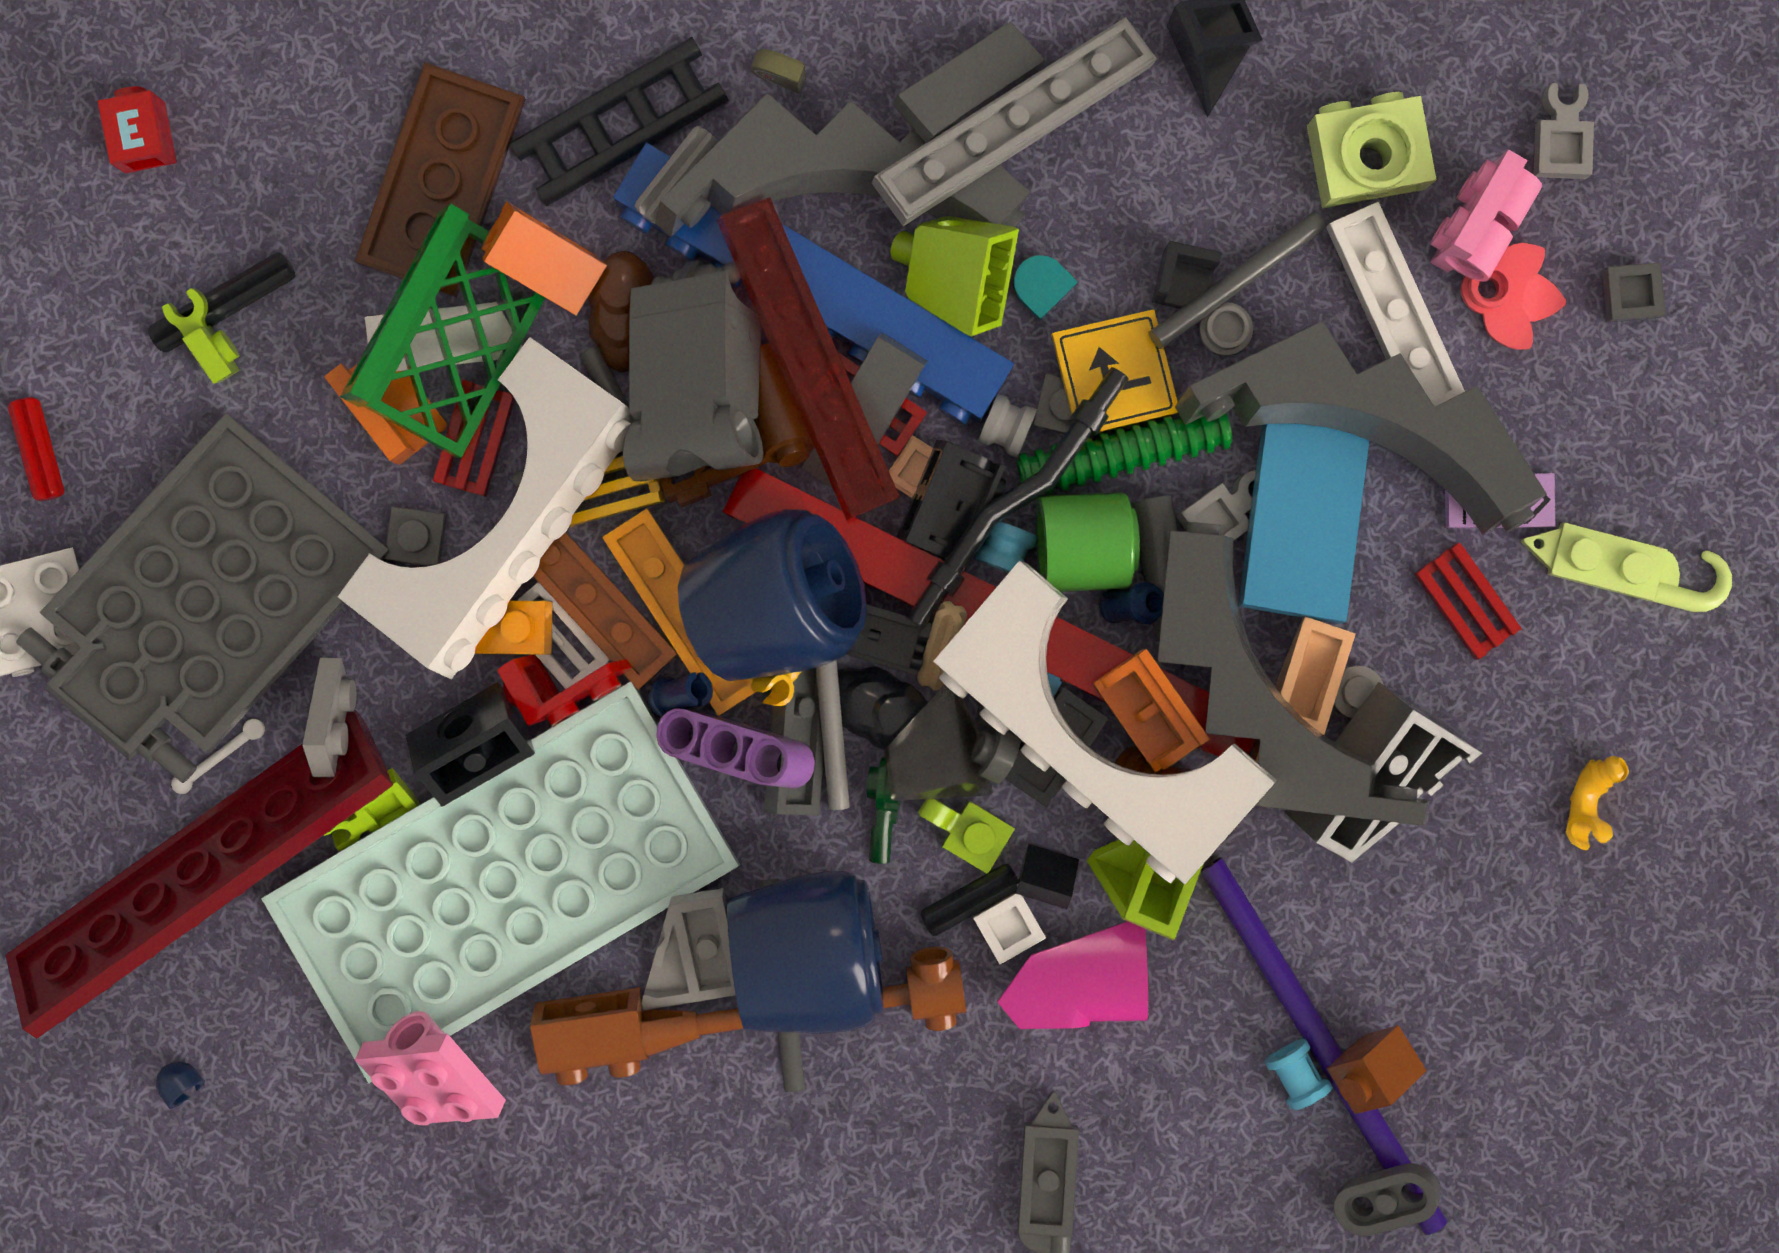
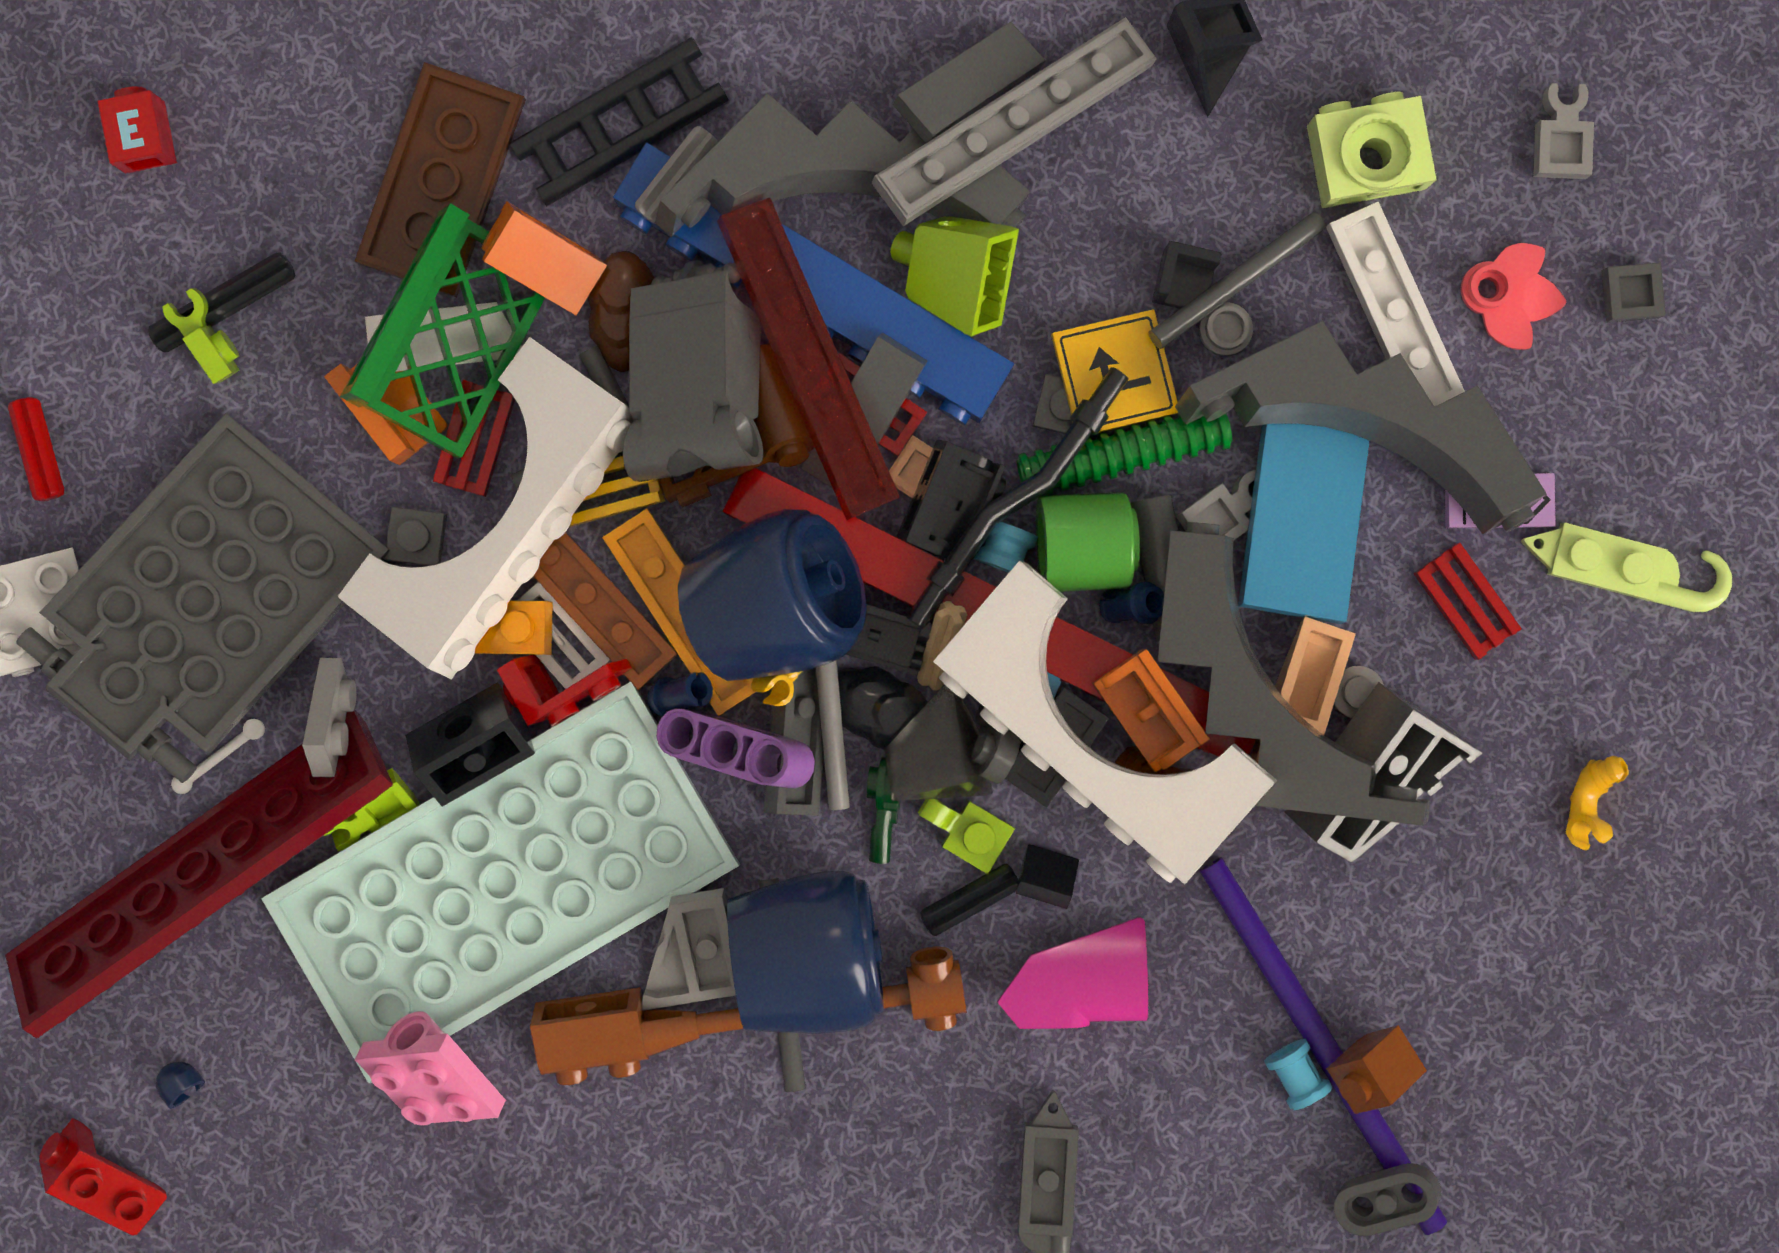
olive tile [750,49,806,94] -> none
white plate [973,892,1046,964] -> none
light grey wheel [978,393,1037,458] -> none
teal tile [1013,255,1078,321] -> none
lime slope [1087,839,1203,940] -> none
bright pink plate [1430,150,1542,282] -> none
none -> red bracket [39,1118,167,1236]

